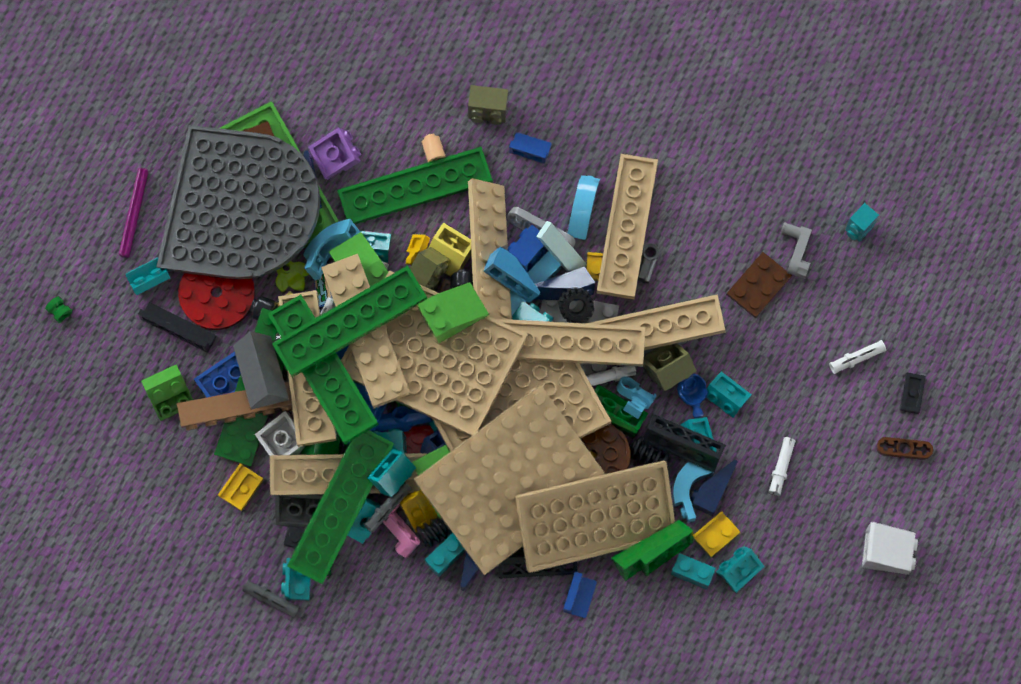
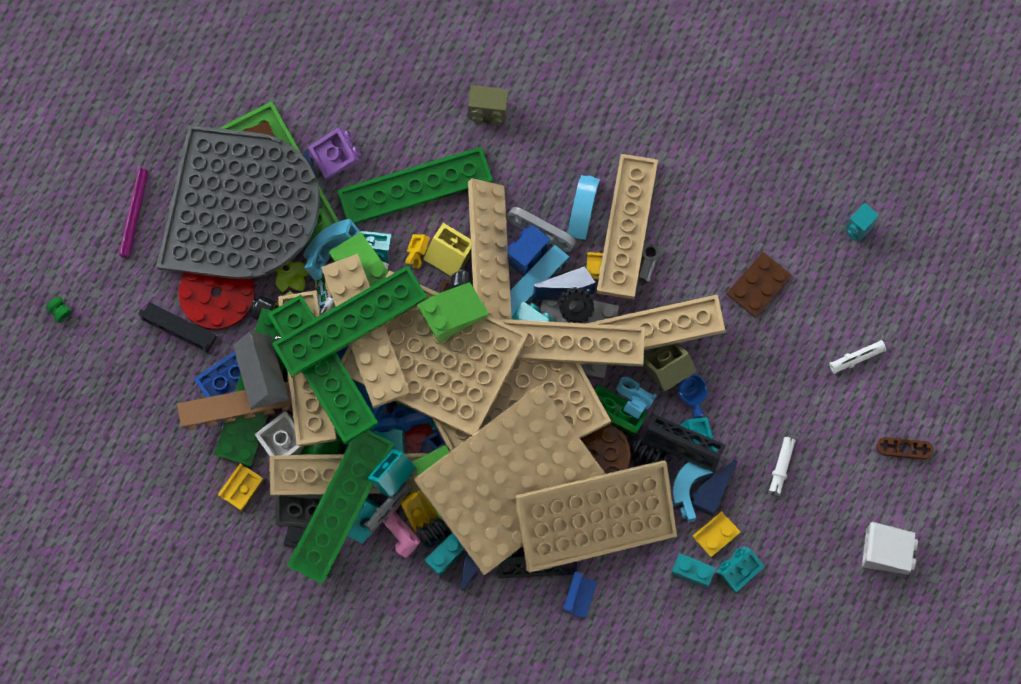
teal bracket [125,257,170,296] -> none
bright green slope [141,365,193,421] -> none
dark grey pin [242,580,300,618] -> none
teal bracket [281,558,311,601] -> none
olive brick [410,247,450,291] -> none
light nougat brick [422,134,446,162] -> none
dark azure slope [484,247,540,302] -> none
blue panel [509,132,551,164] -> none
light aqua tile [536,221,587,272] -> none
white pin [587,366,636,386] -> none
green slope [611,520,693,581] -> none
teal bracket [706,372,752,418] -> none
light grey beam [781,222,812,279] -> none
black plate [900,372,926,414] -> none

